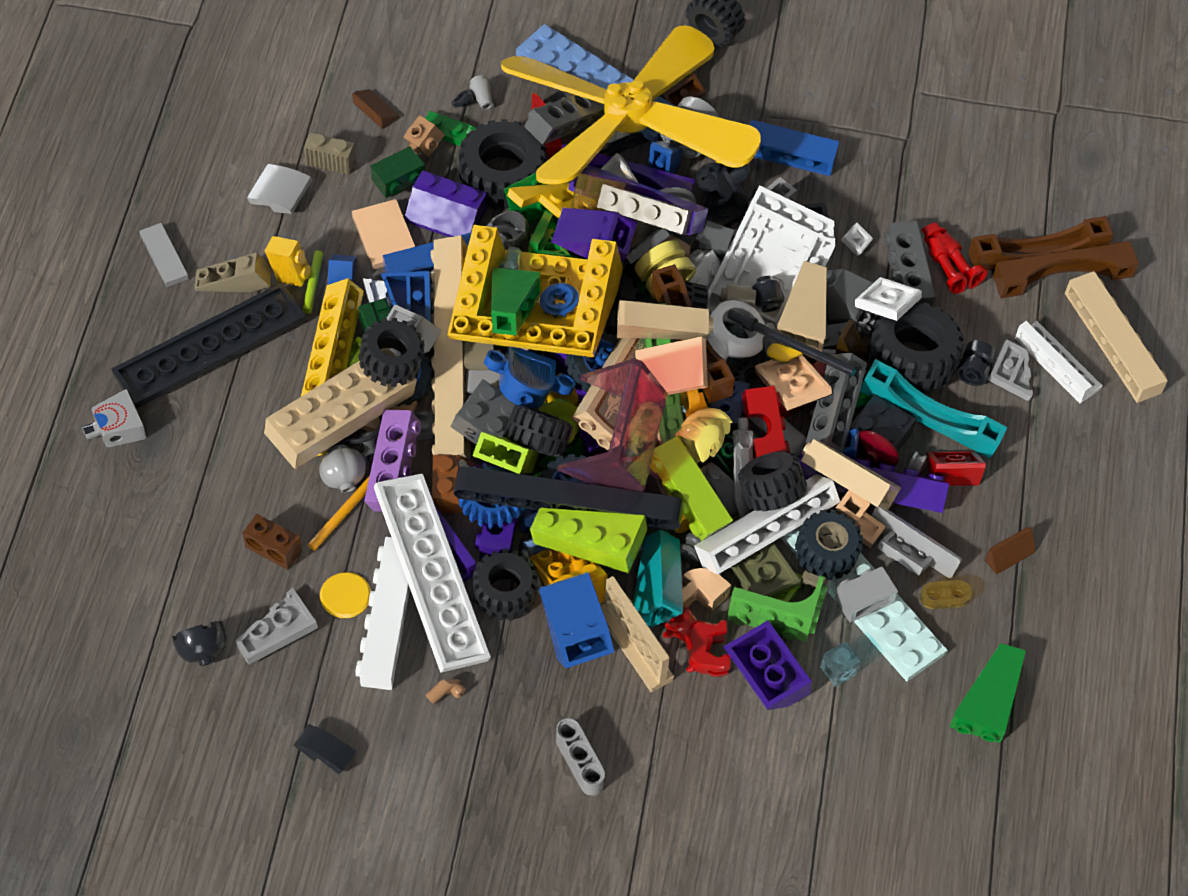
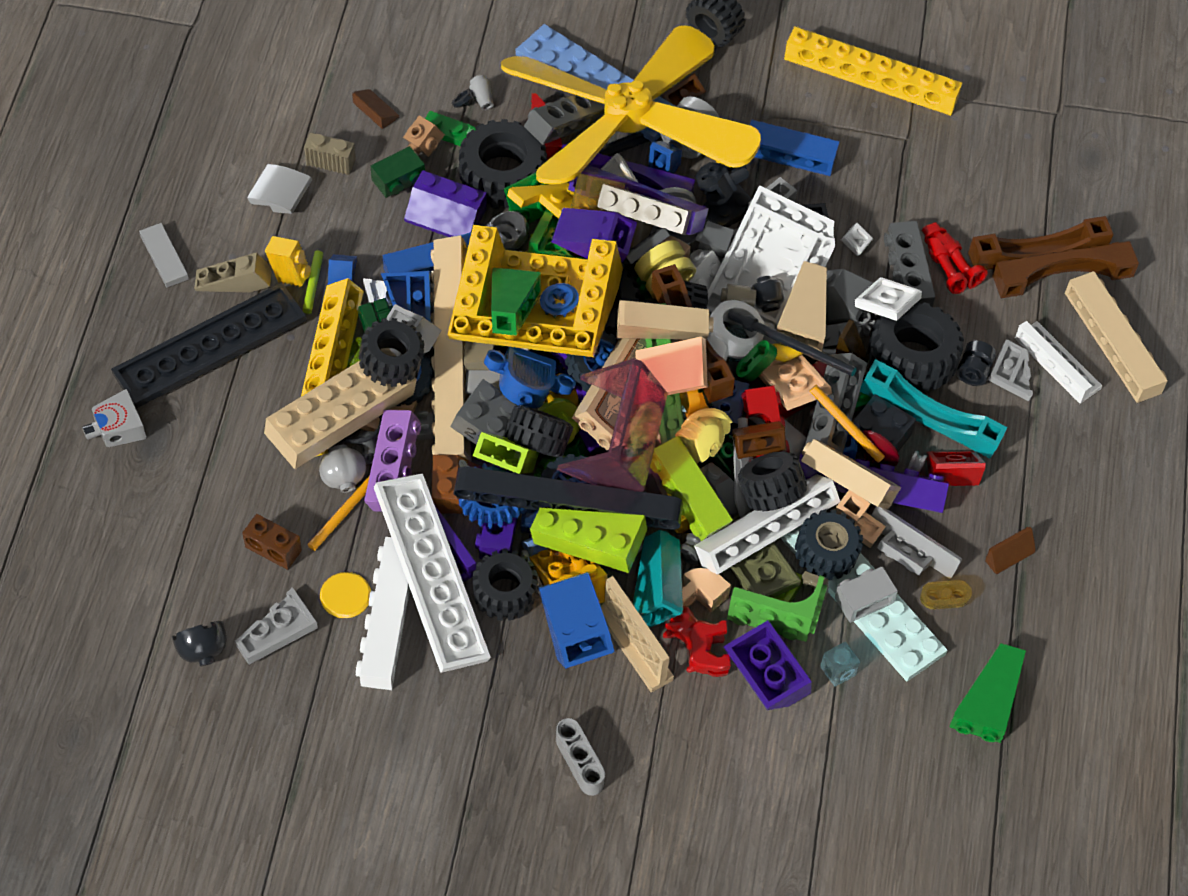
black slope [293,724,357,774] -> none
light nougat tile [352,199,415,270] -> none
medium nougat arm [425,679,466,704] -> none
clear light blue cone [498,247,522,270] -> none
none -> reddish brown slope [732,421,786,459]
none -> green beam [736,340,777,382]
none -> yellow brick [784,26,962,116]
none -> light orange bar [809,384,885,463]

